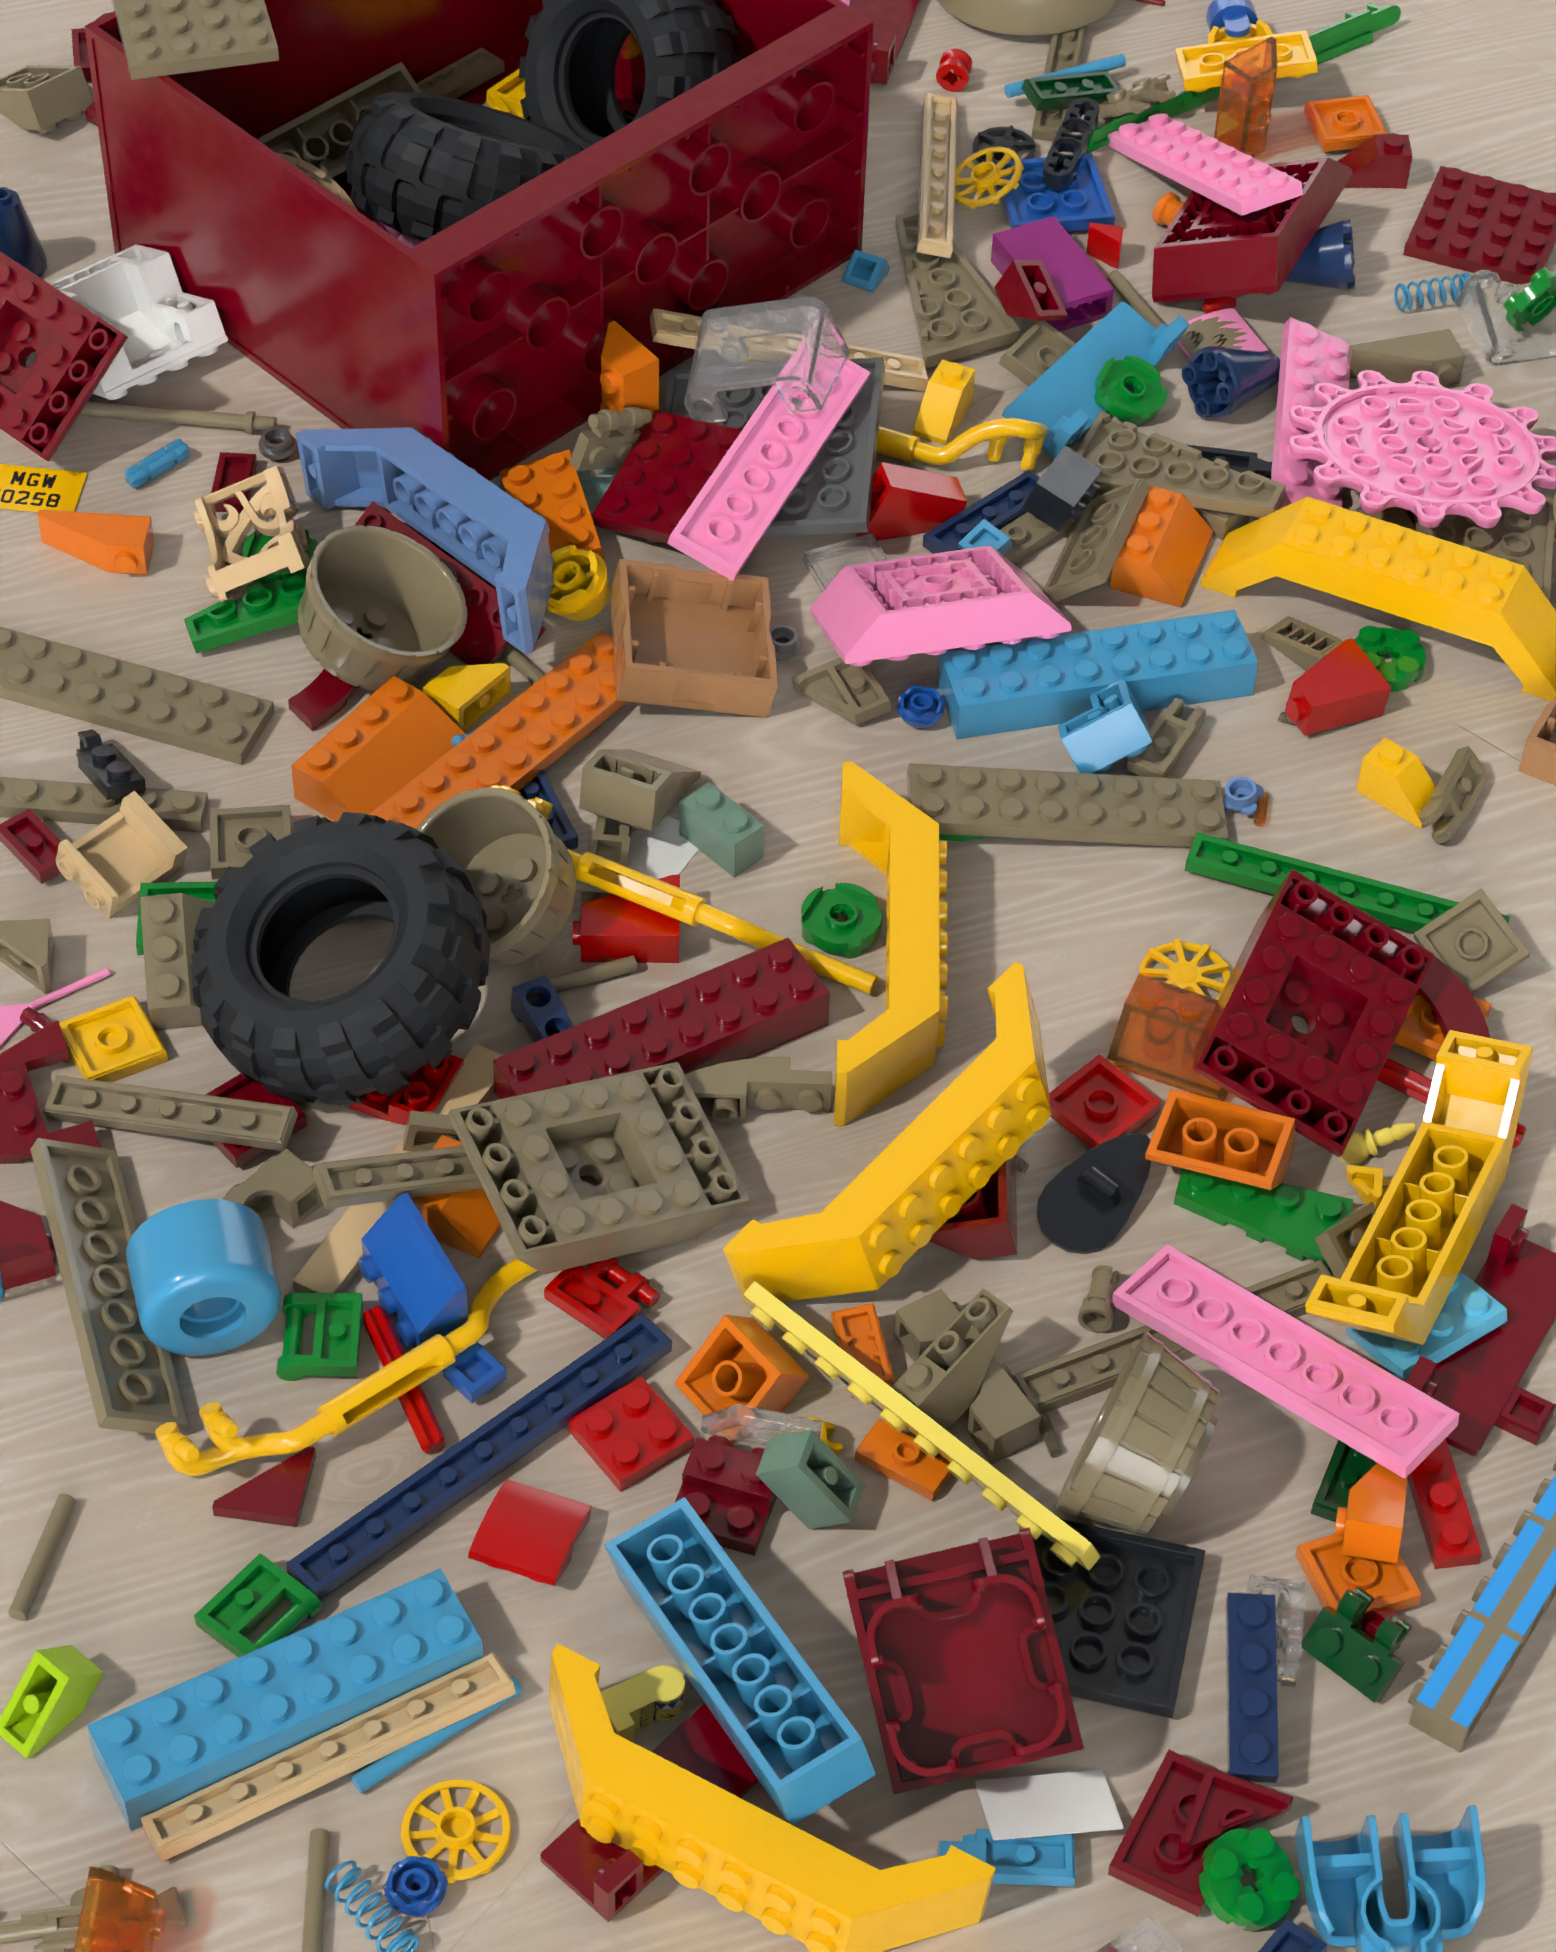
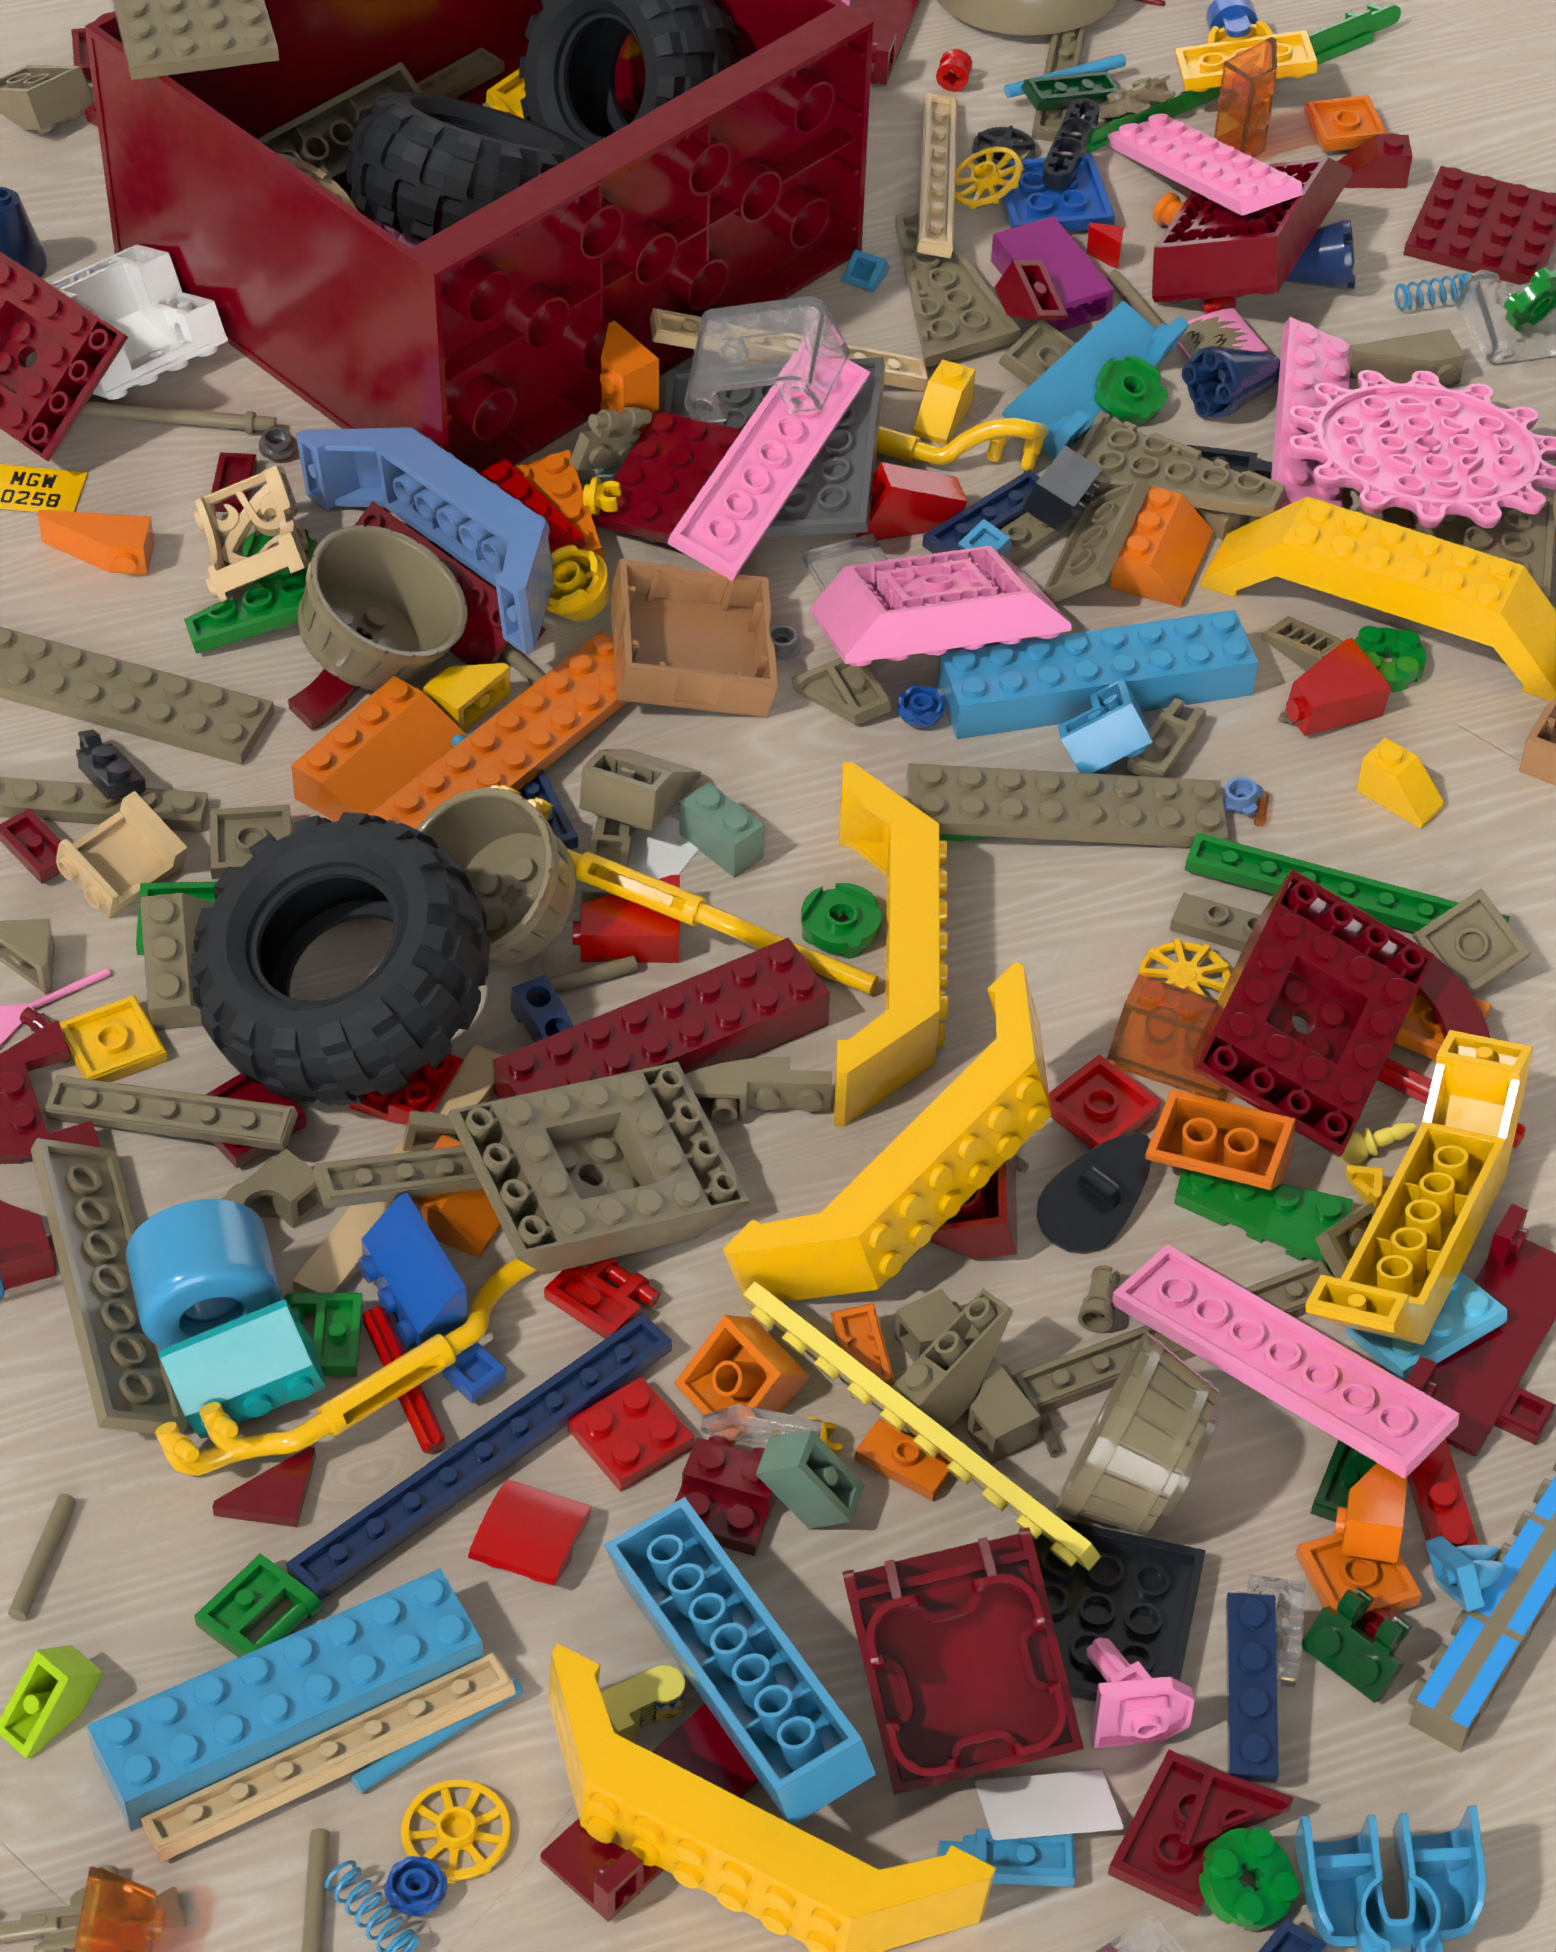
dark azure axle [124,439,190,488] -> none
dark tan hinge [1418,746,1490,844] -> none
none -> slope [158,1299,327,1439]
none -> red plate [479,458,587,553]
none -> yellow plate [583,477,621,515]
none -> bright pink piece [1086,1637,1195,1749]
none -> dark tan plate [1170,892,1260,951]
none -> dark azure tile [1425,1536,1507,1612]

